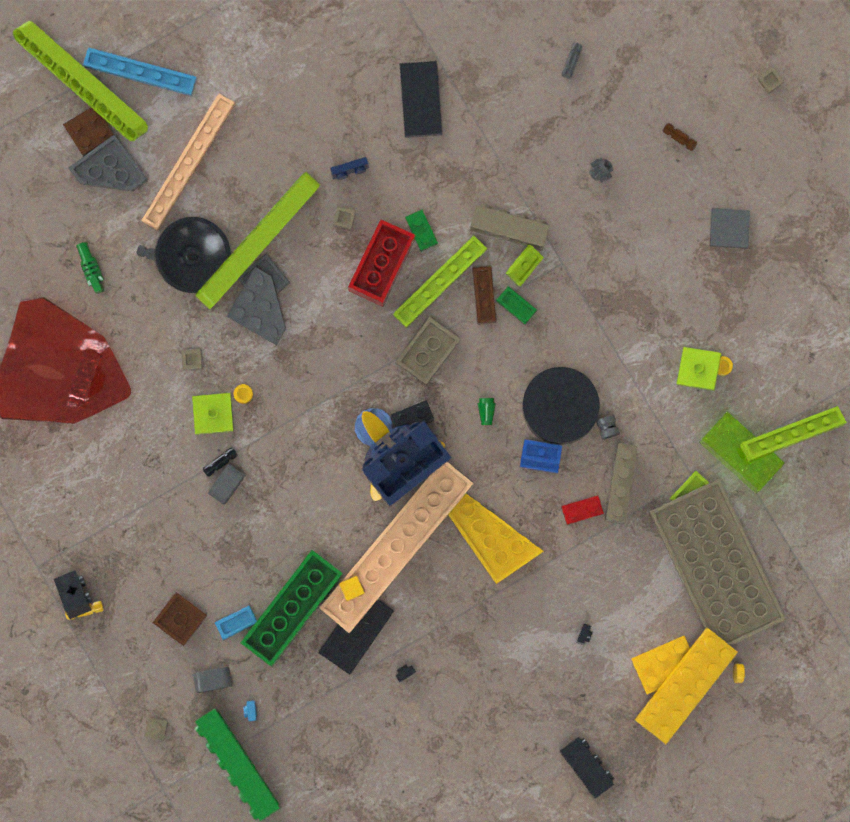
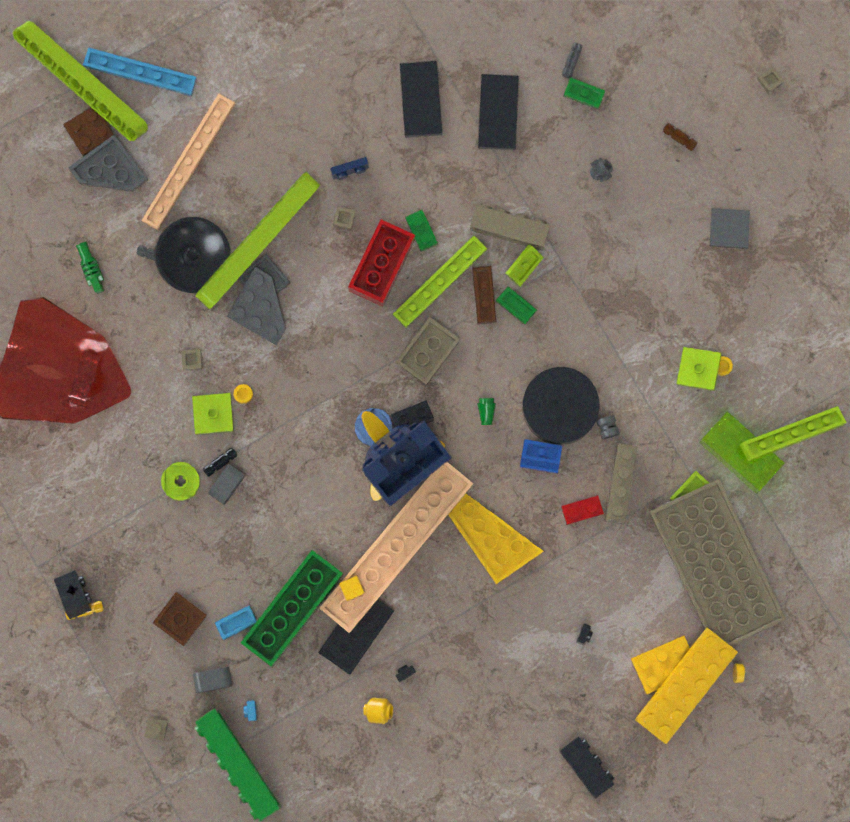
none -> lime plate [161,462,200,501]
none -> yellow head [363,698,393,724]
none -> black tile [478,74,519,150]
none -> green plate [563,78,605,110]

